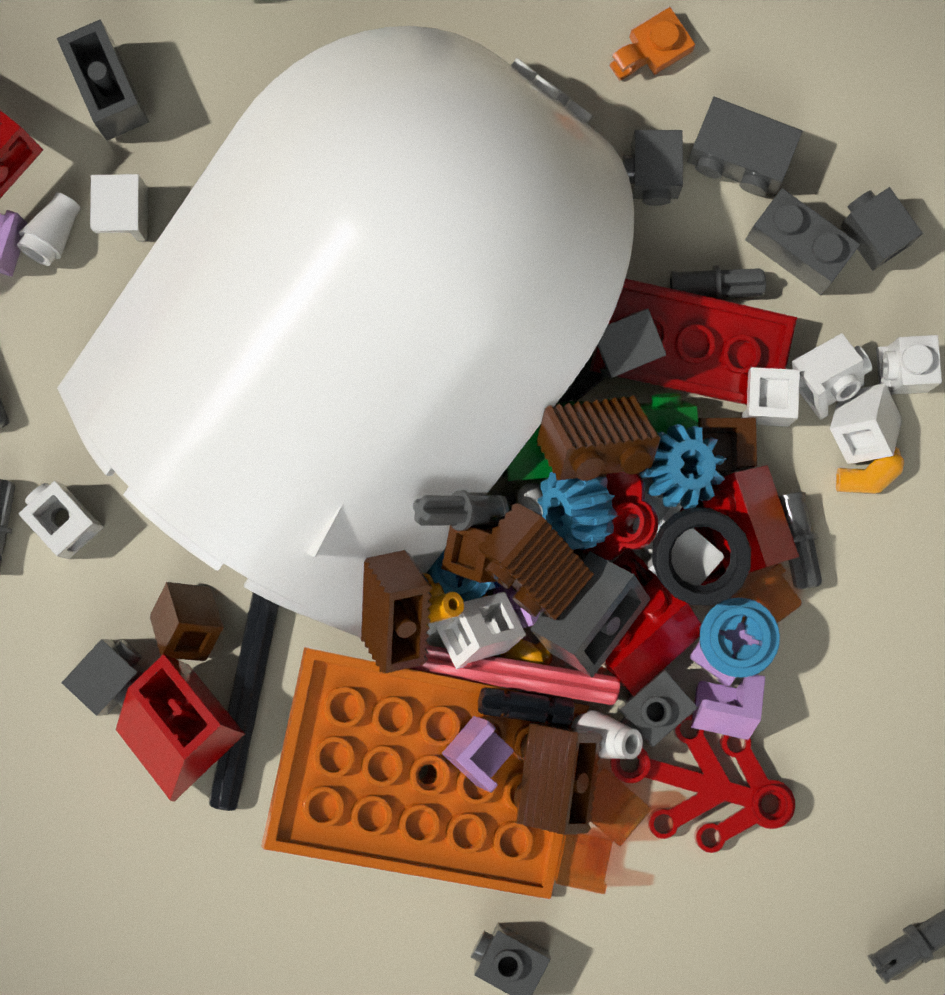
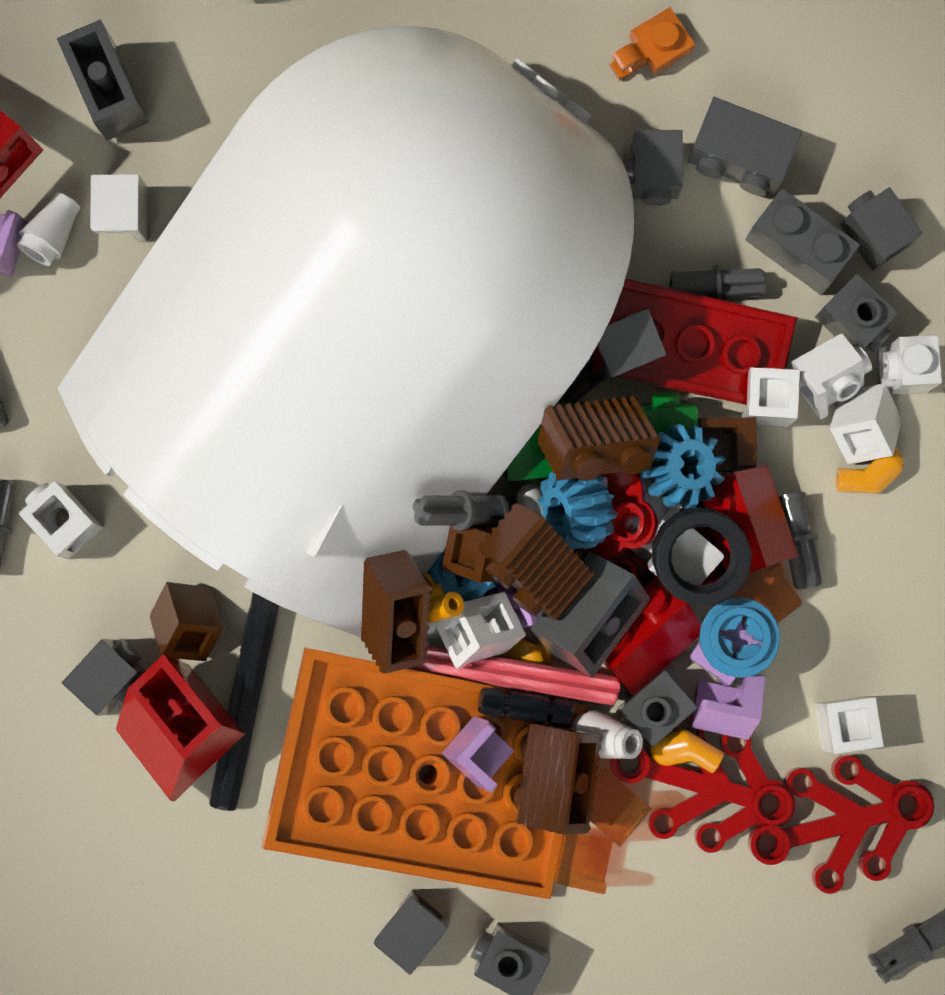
none -> dark grey panel [374,889,450,975]
none -> light orange arm [650,729,725,774]
none -> red plant [748,755,934,894]
none -> dark grey brick [815,274,899,352]
none -> white panel [815,696,884,754]

